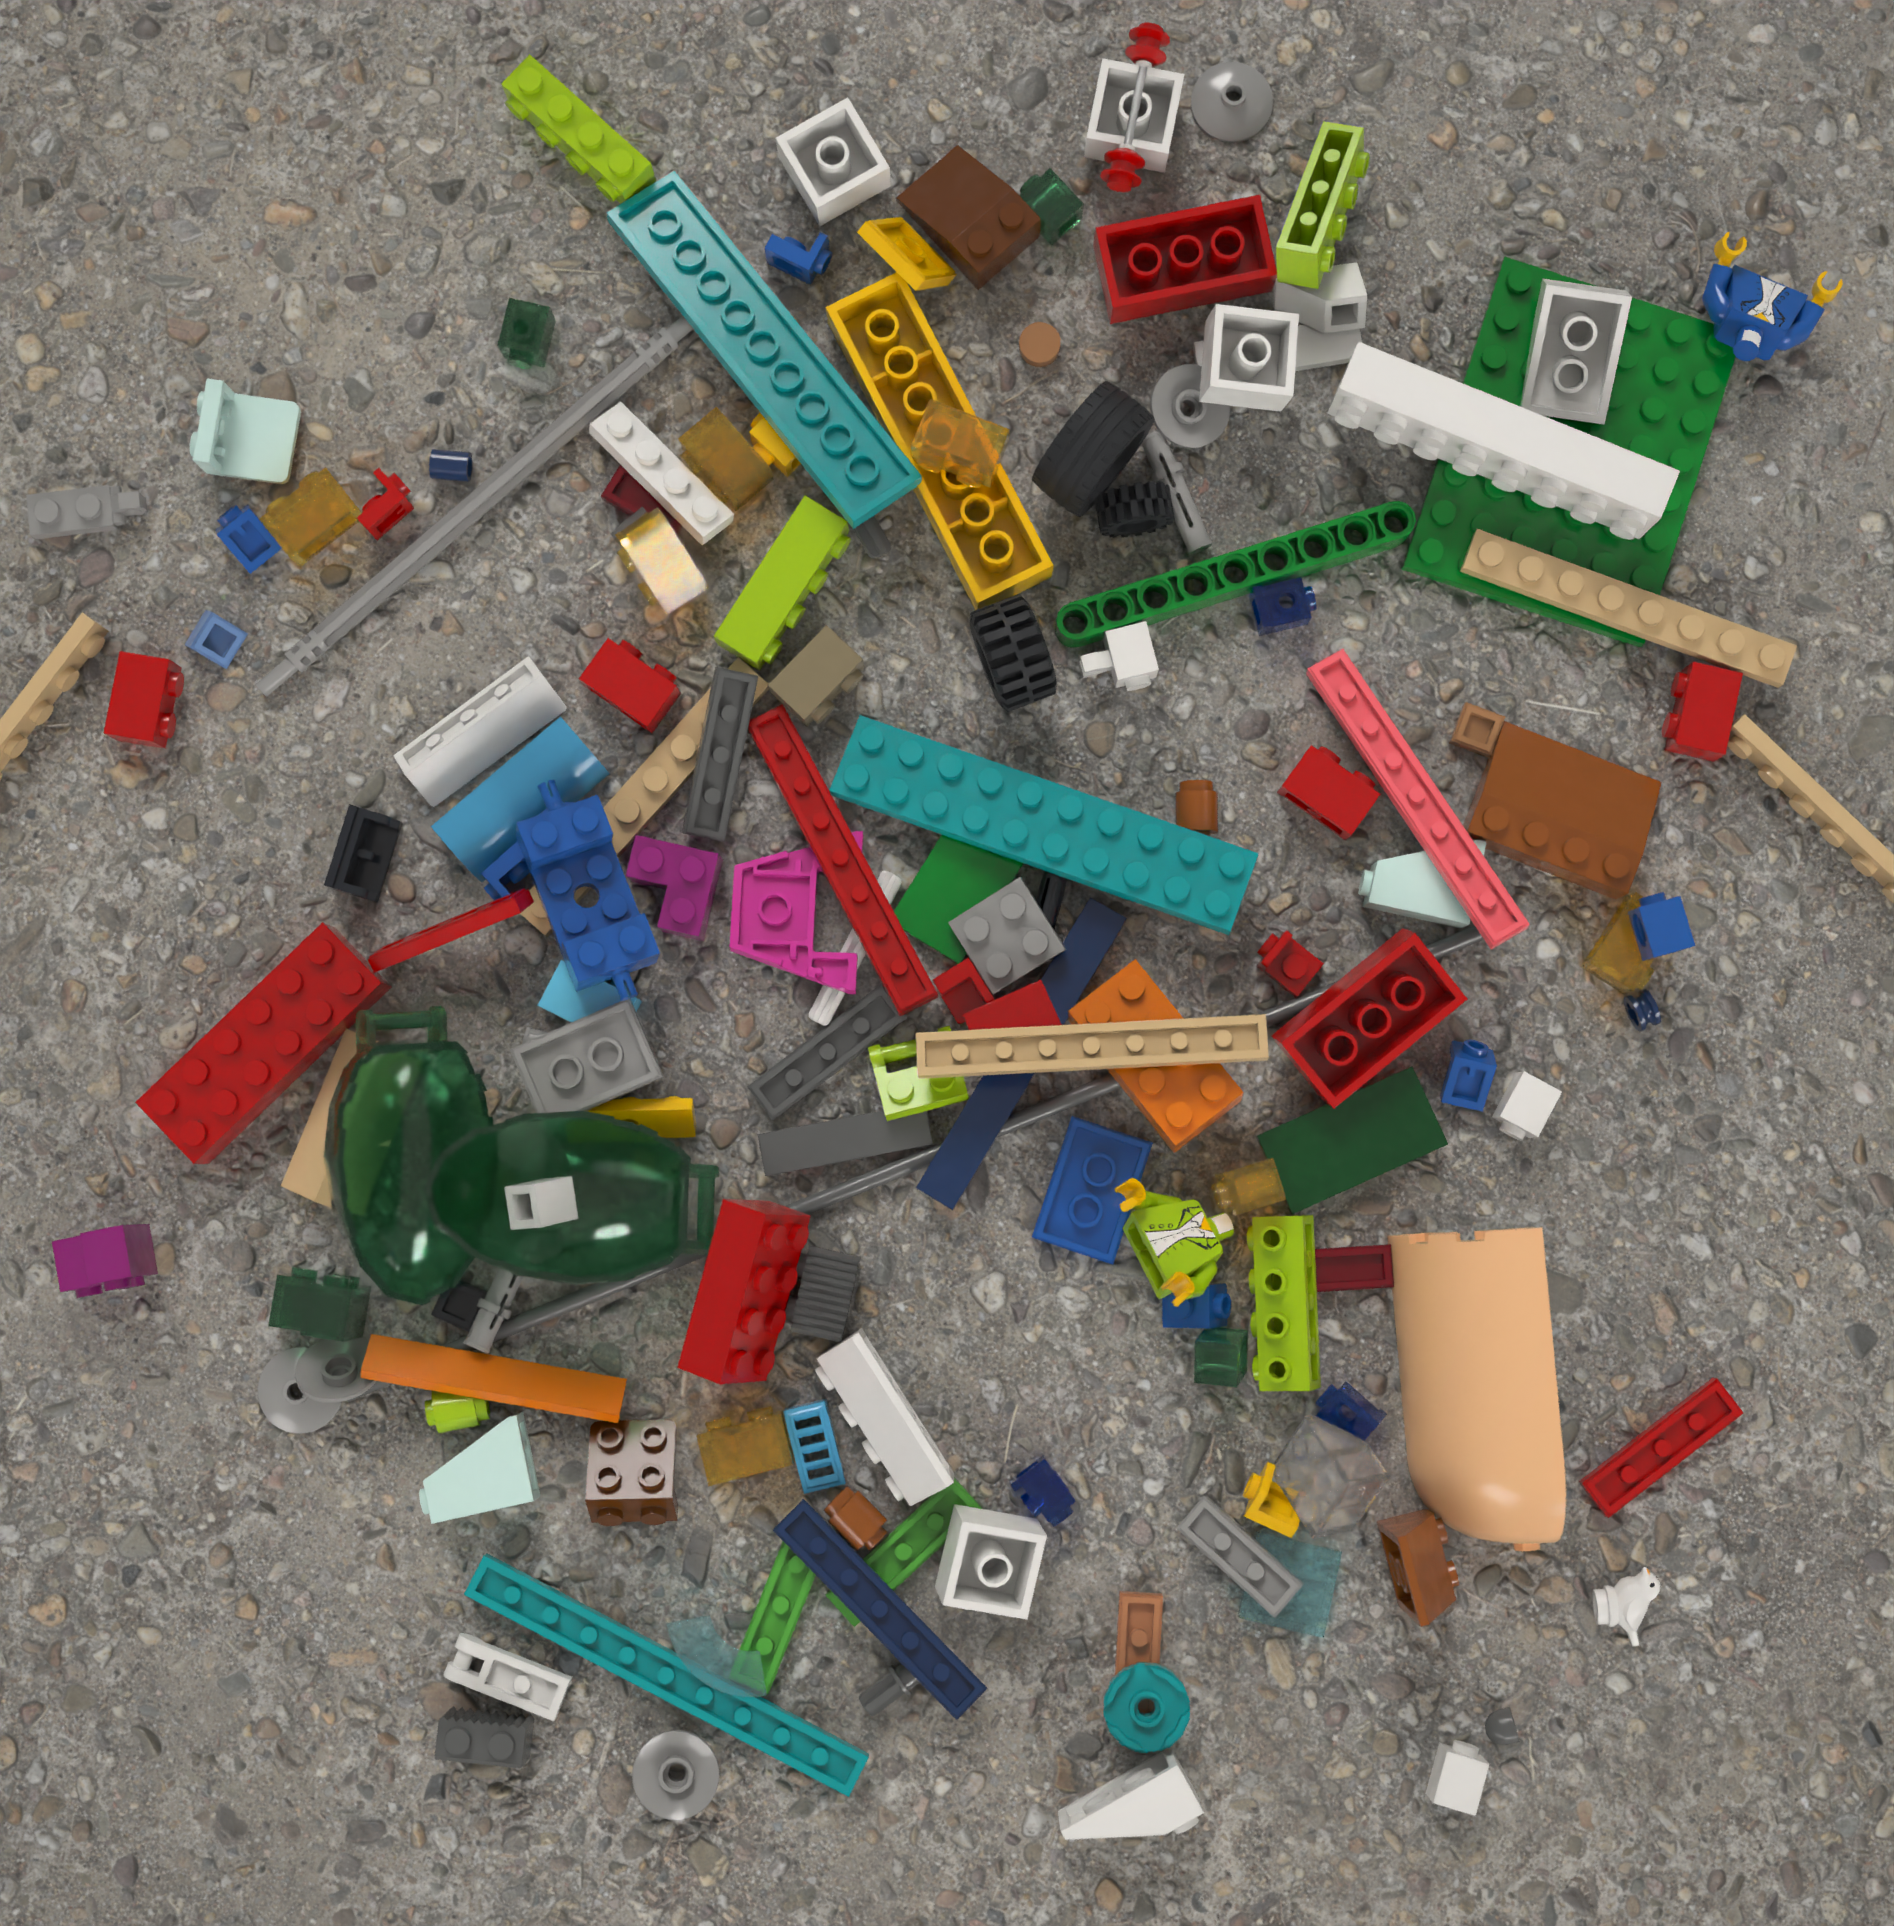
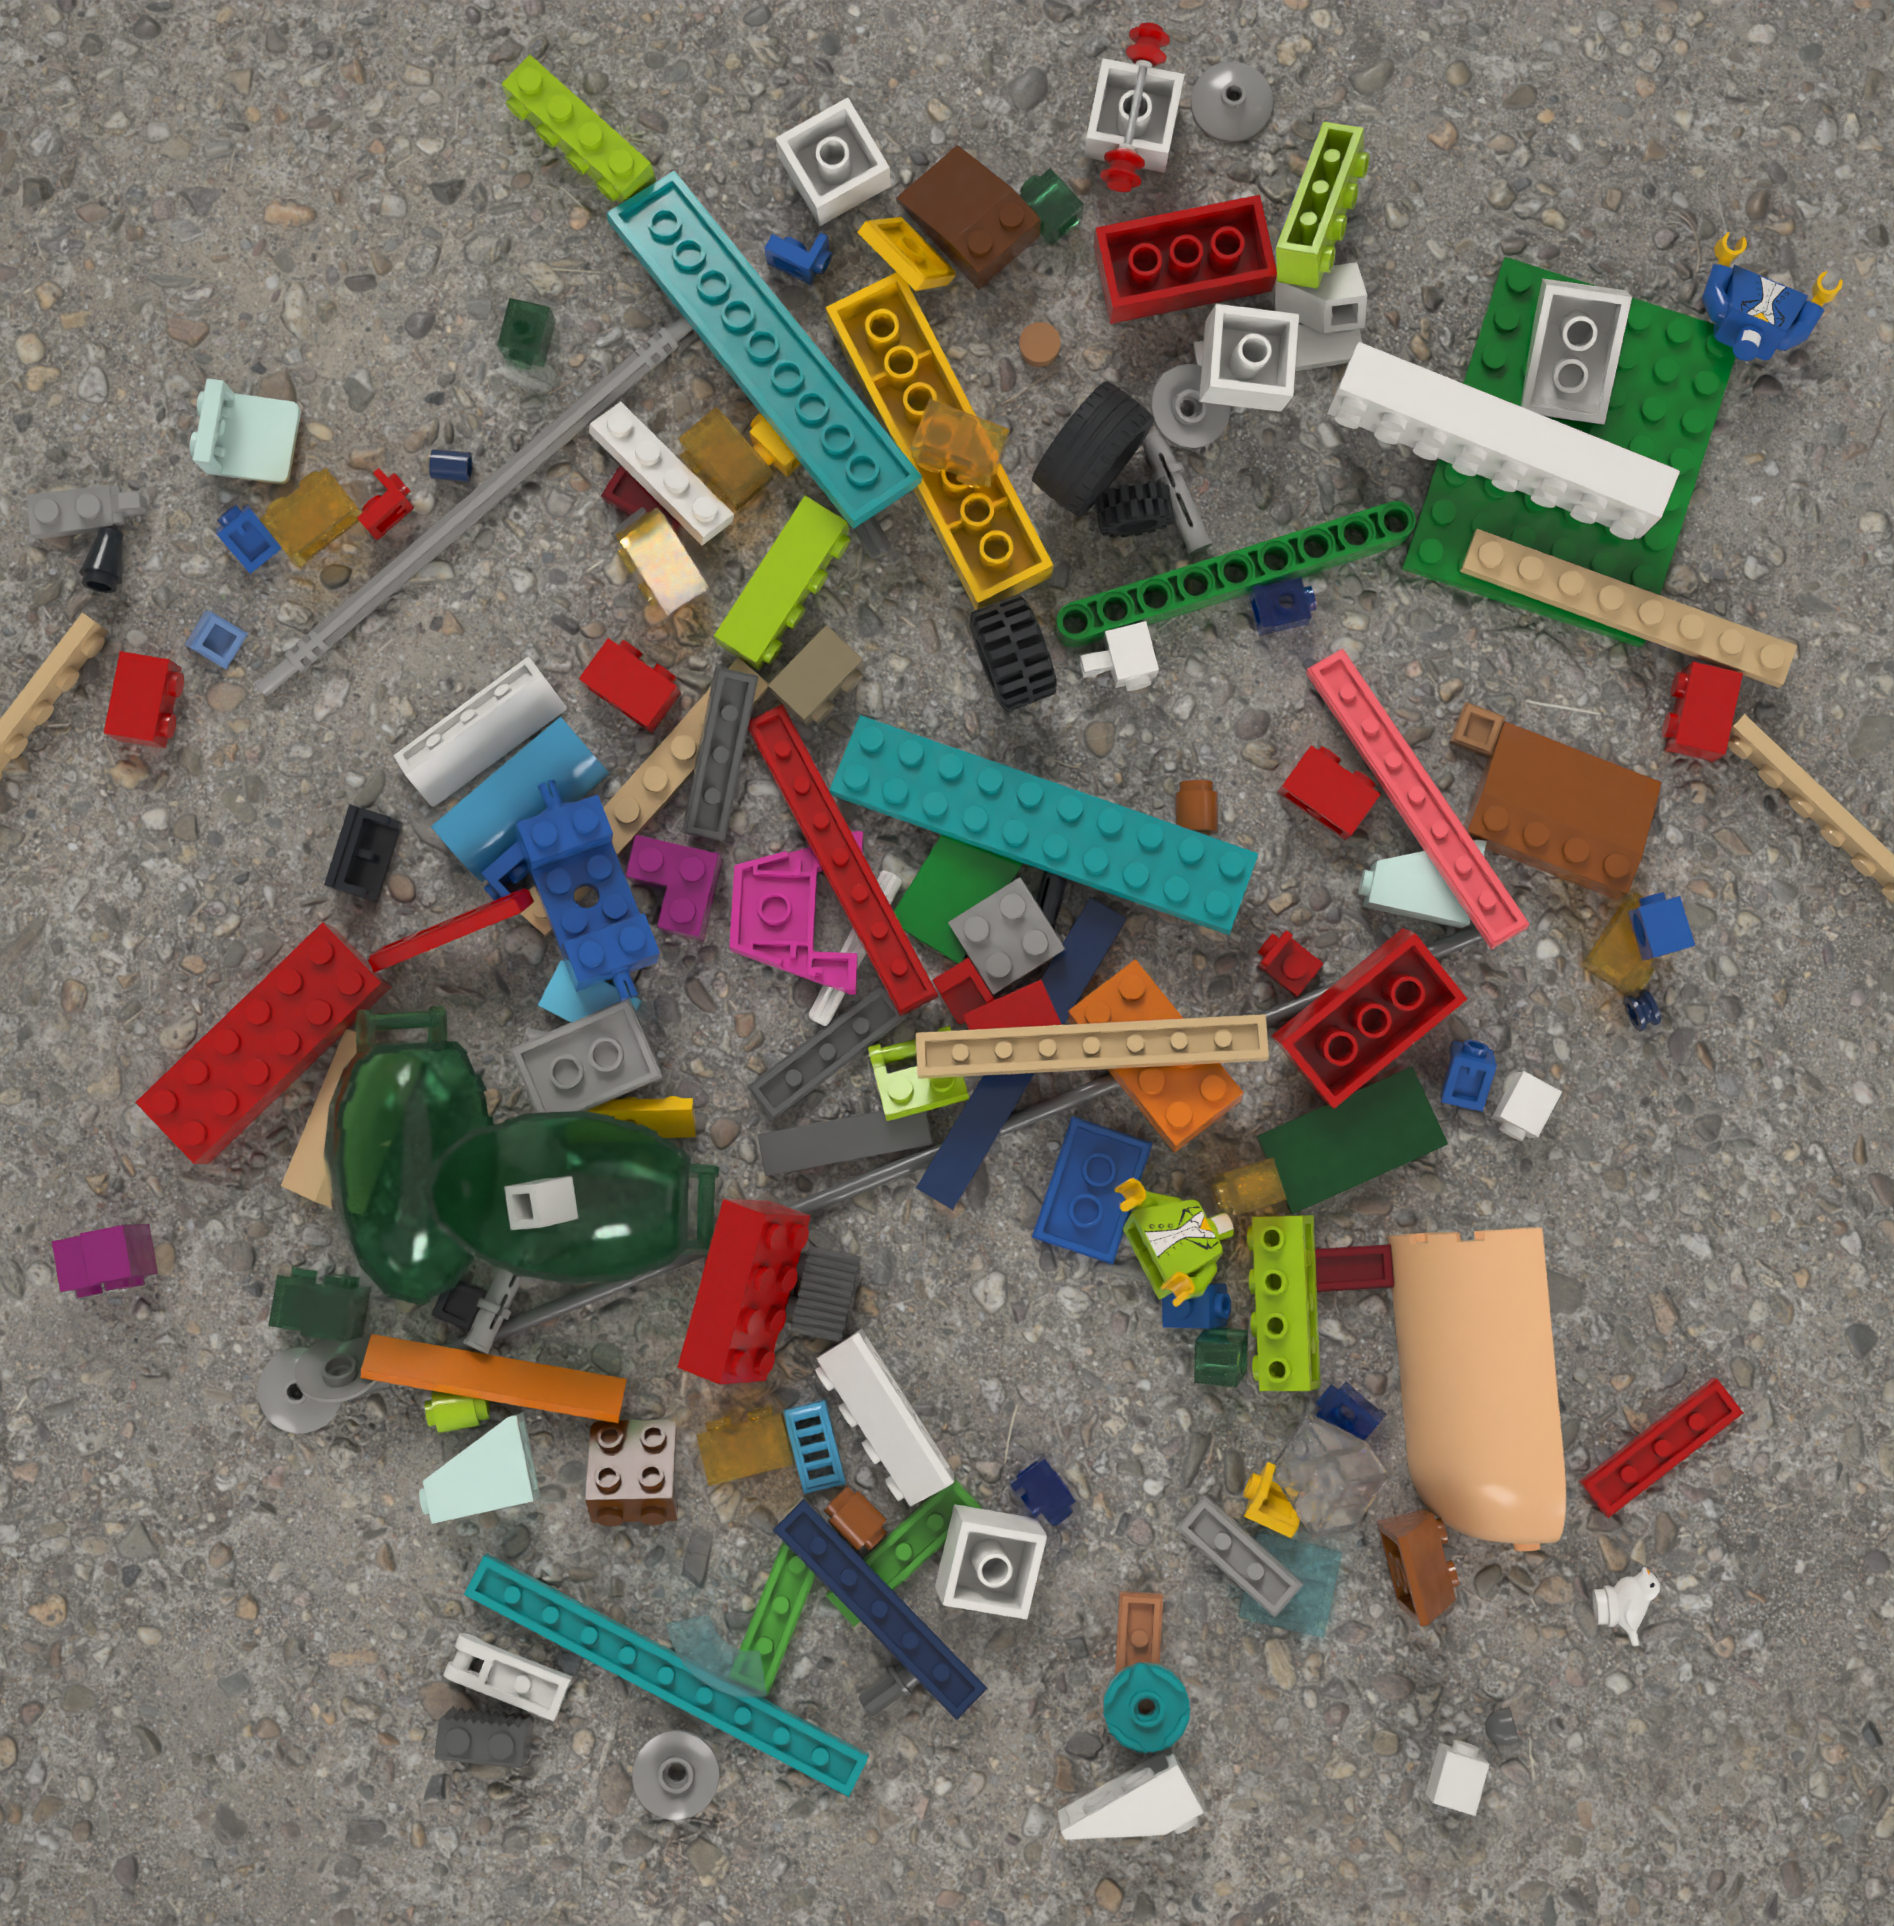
none -> black cone [79,527,124,593]

